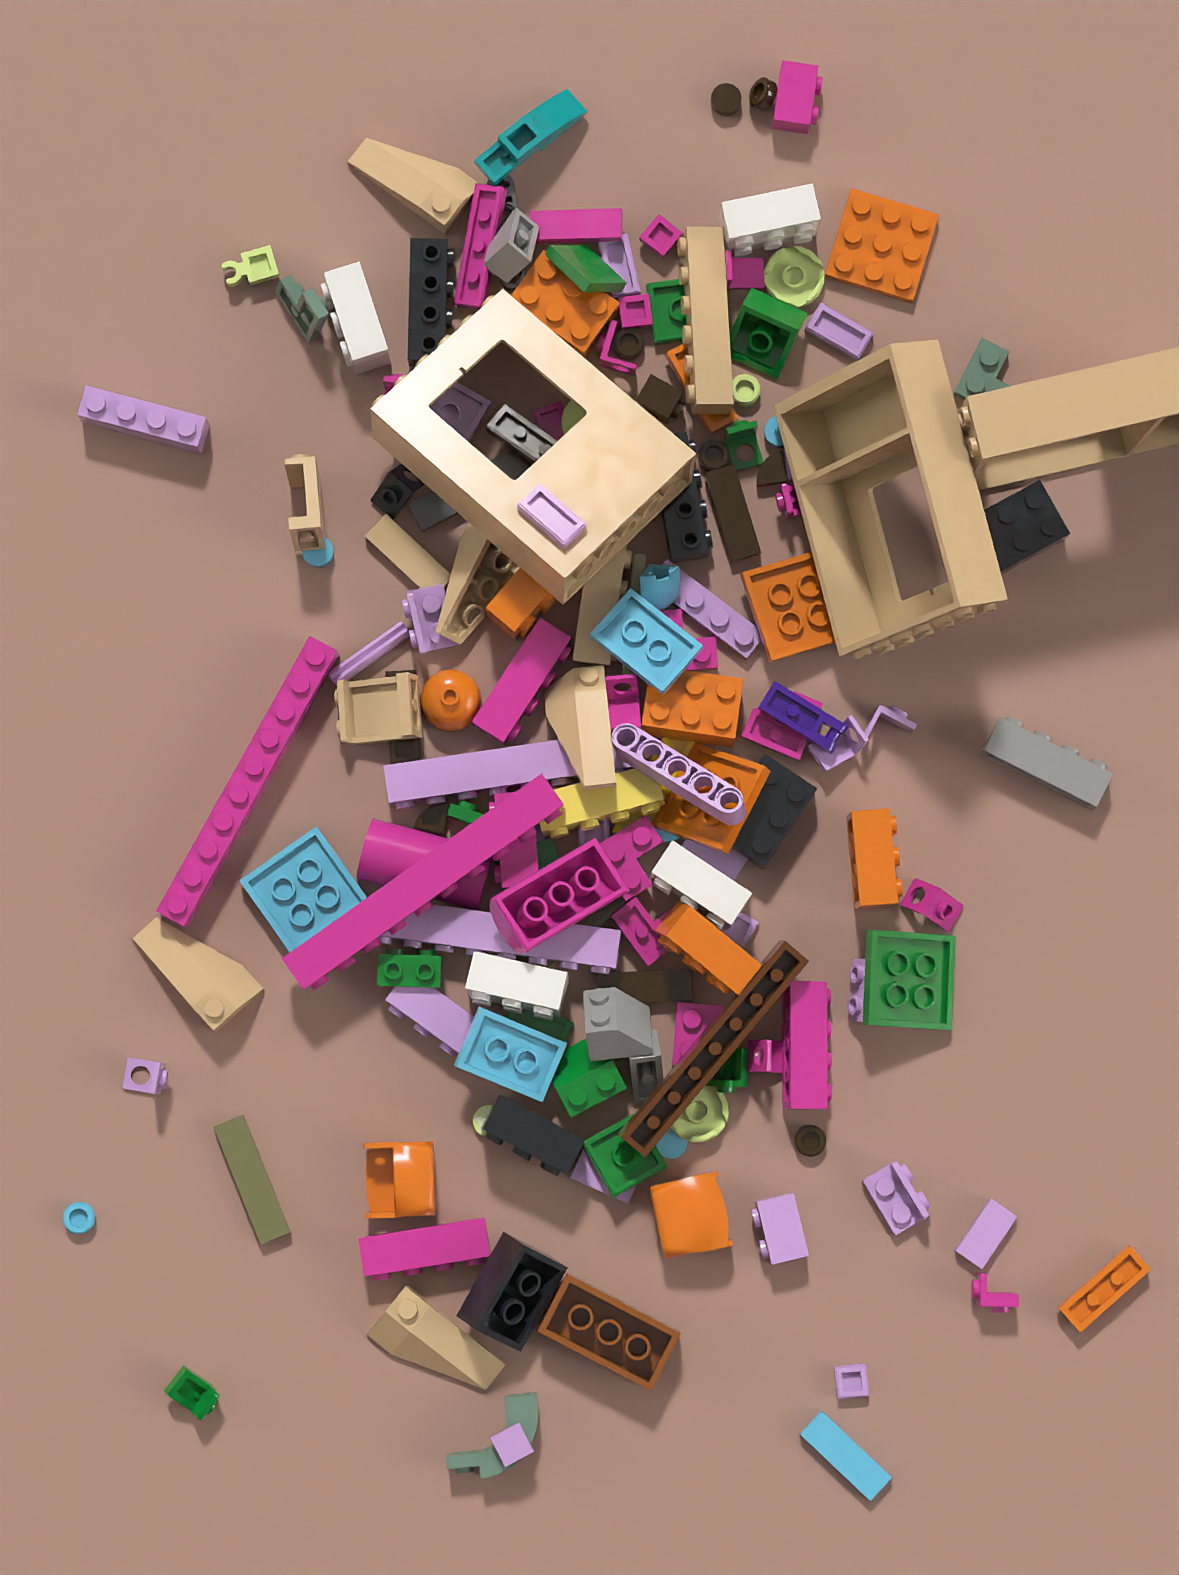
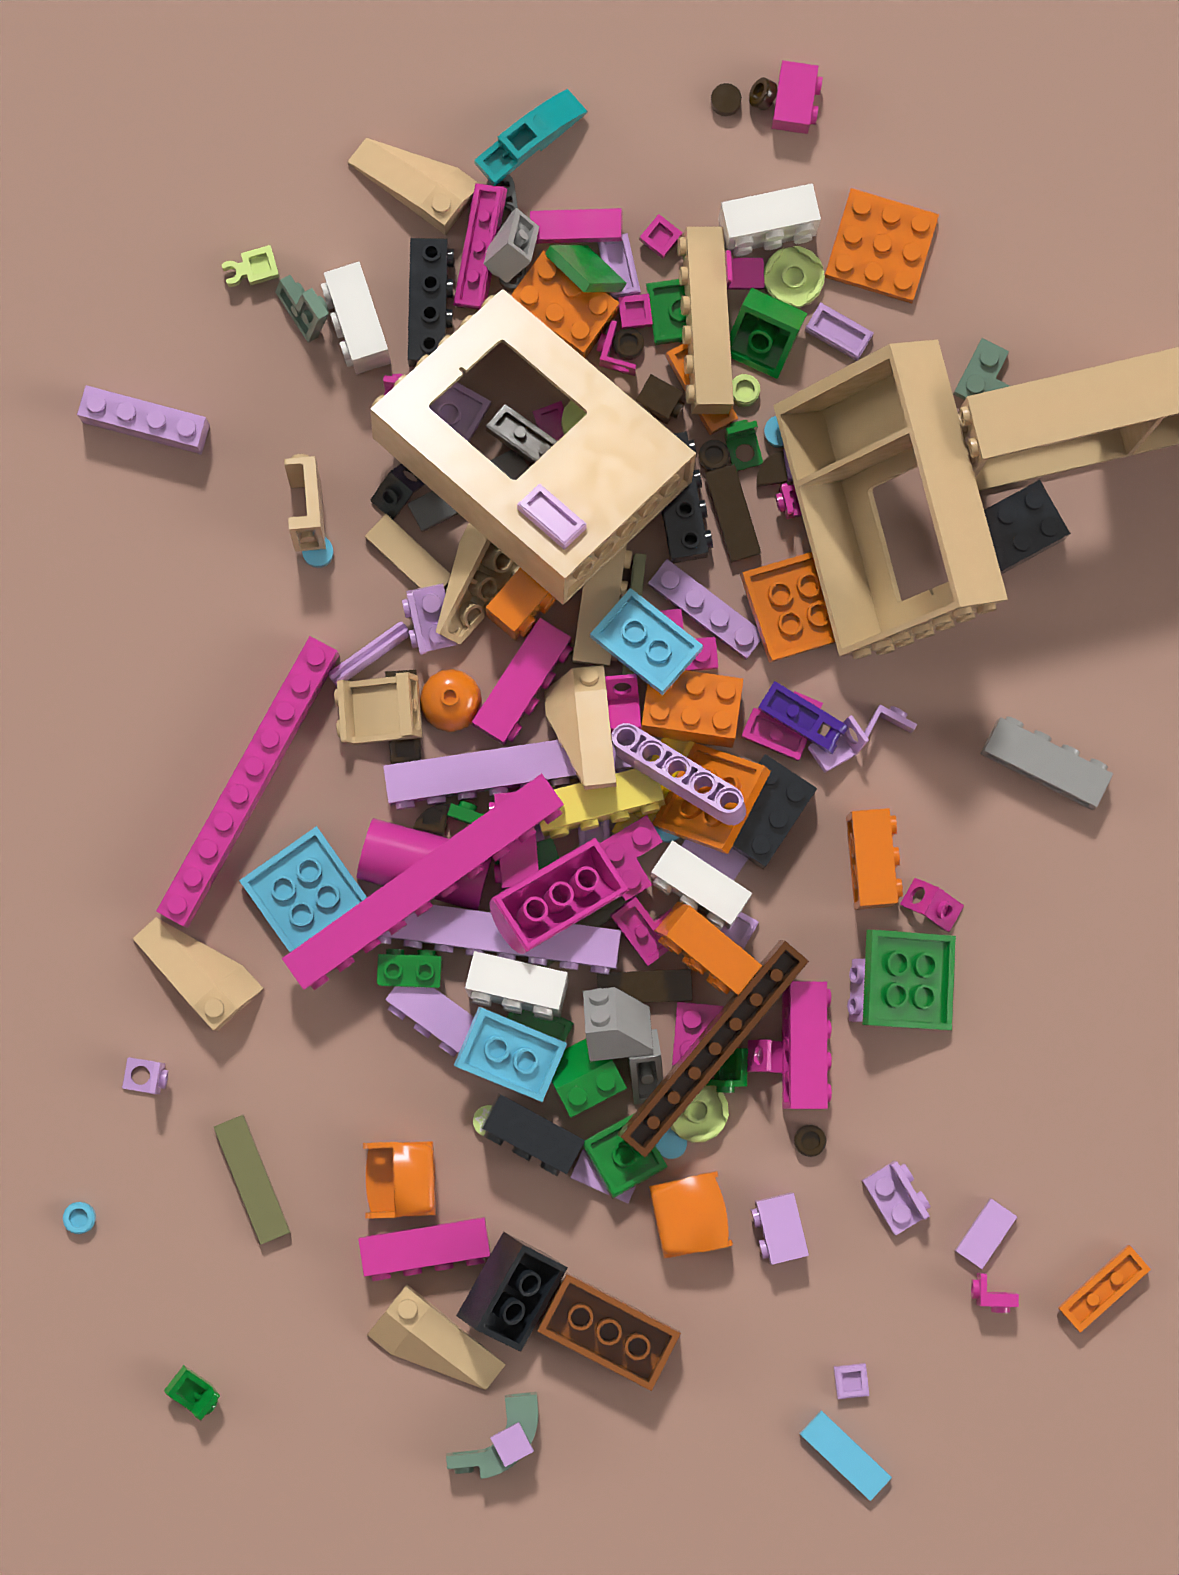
medium azure brick [640,564,680,611] -> none

